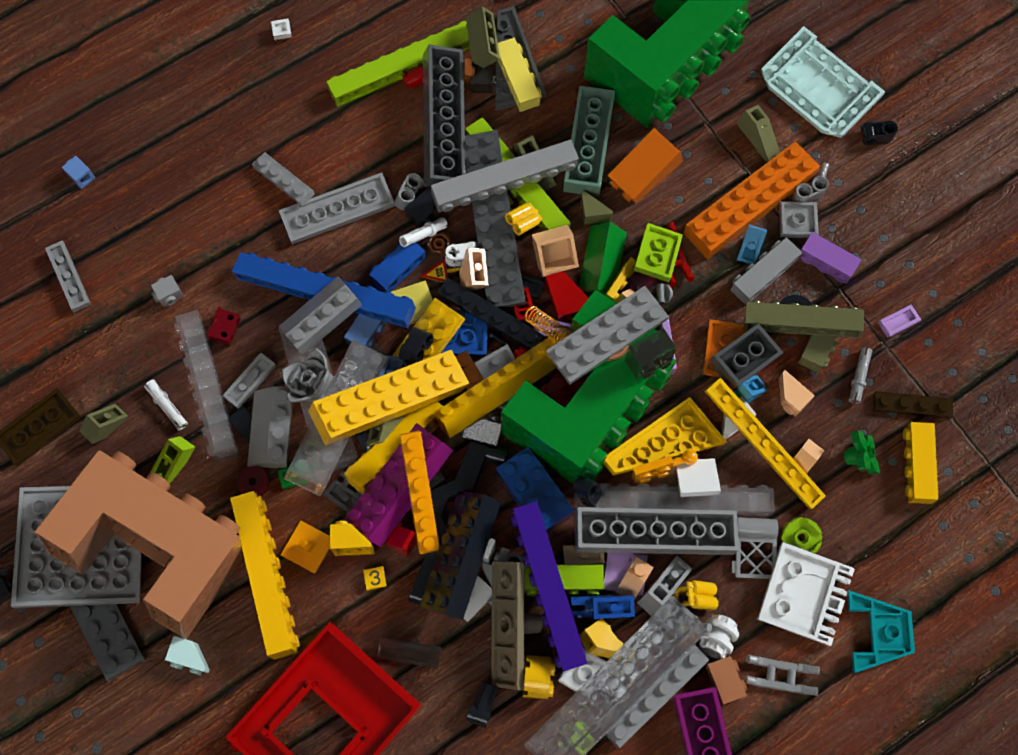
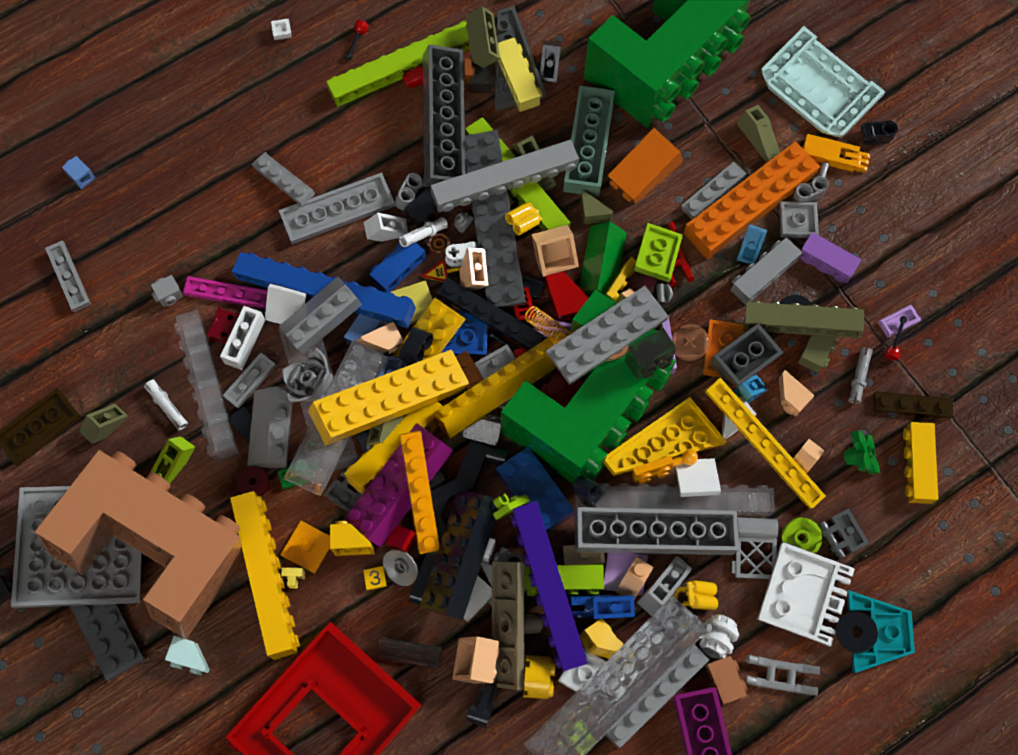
none -> dark pink tile [183,276,268,310]
none -> white brick [220,306,265,370]
none -> white tile [265,284,307,324]
none -> light yellow tile [281,568,305,589]
none -> hinge [345,20,369,60]
none -> light nougat slope [355,322,404,354]
none -> white slope [364,213,408,242]
none -> light grey dish [383,549,418,586]
none -> light nougat piece [452,637,499,684]
none -> light grey plate [454,212,474,234]
none -> lime plate [493,494,530,520]
none -> black slope [540,40,562,82]
none -> nougat tile [672,324,710,361]
none -> light grey plate [681,162,746,220]
none -> light orange hinge [803,134,870,172]
none -> dark grey plate [818,508,869,560]
none -> black tile [836,612,878,654]
none -> hinge [884,316,907,361]

